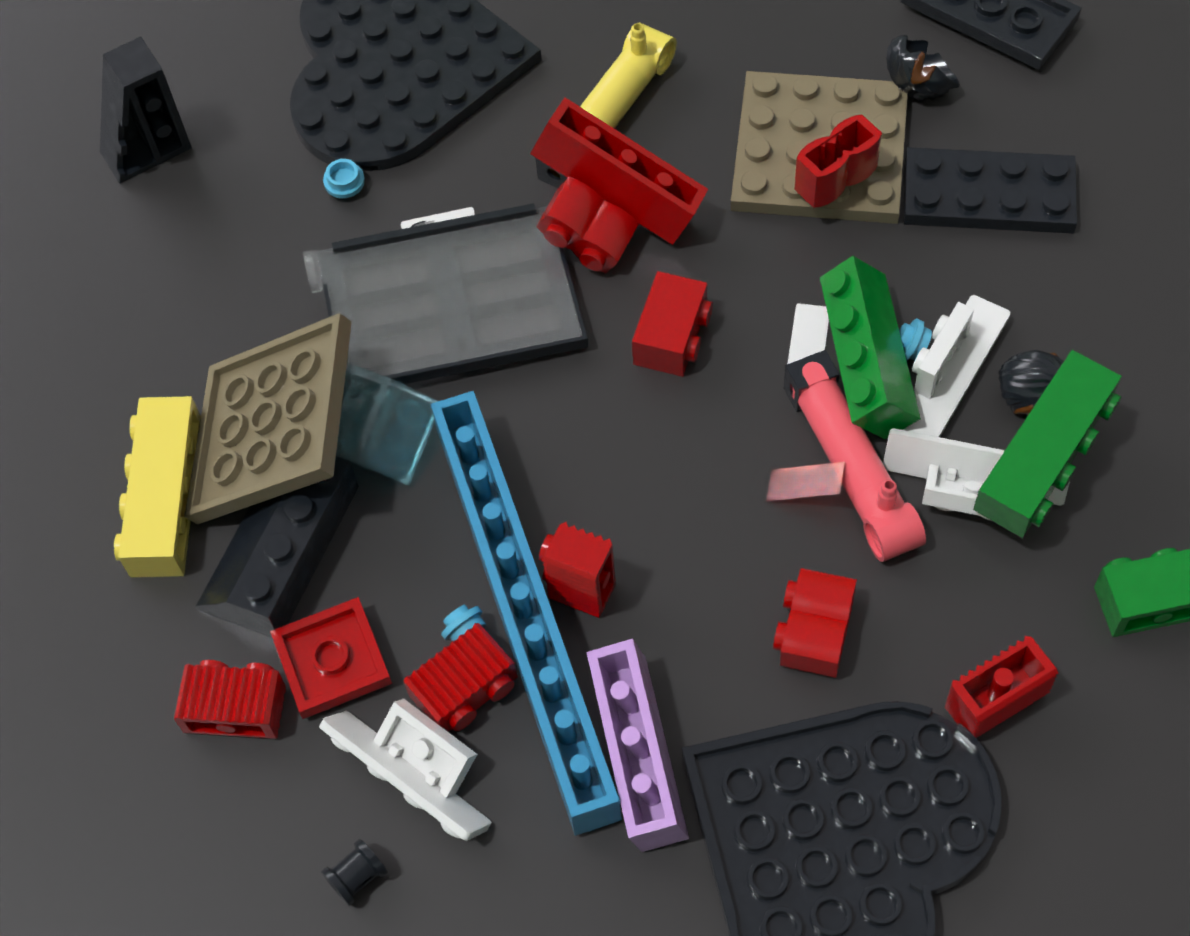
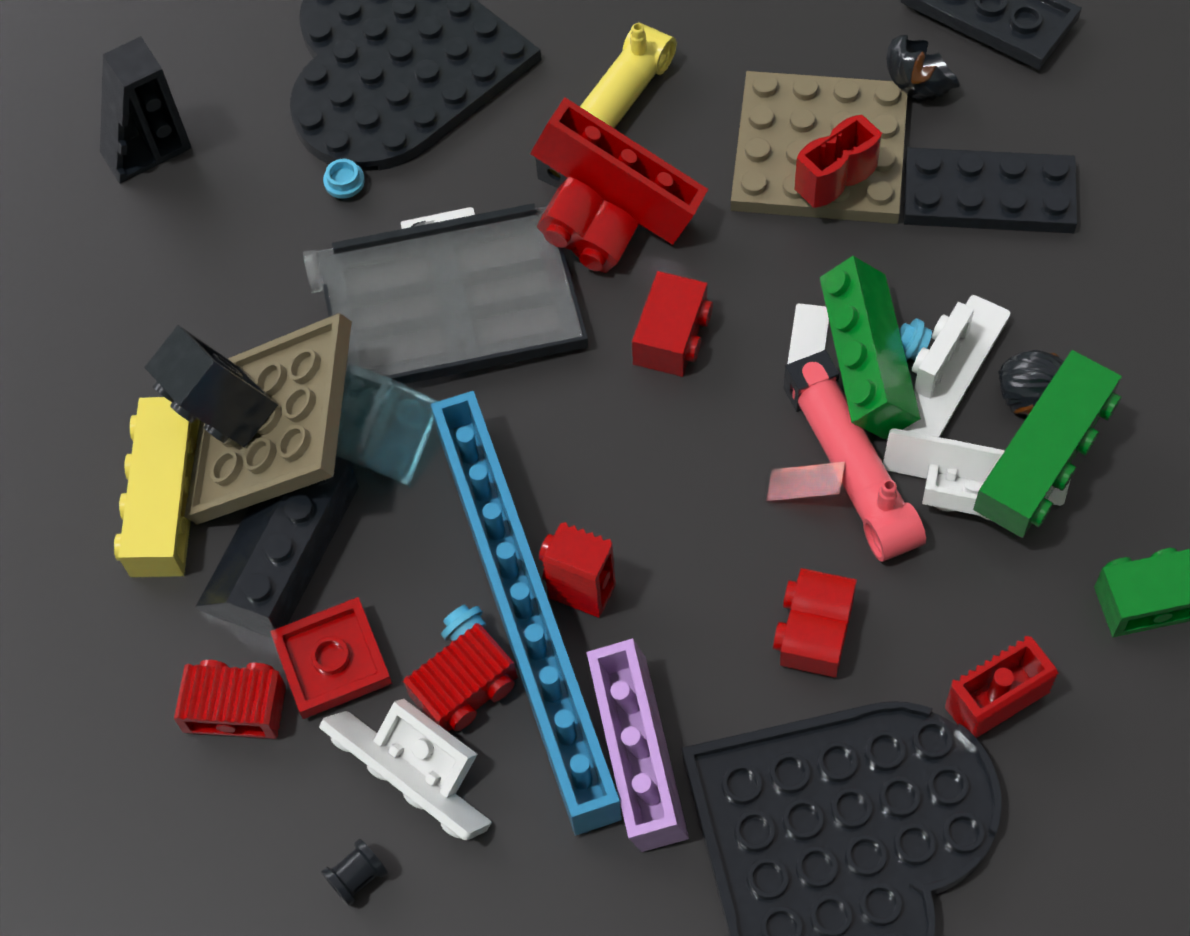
none -> black brick [144,325,278,448]

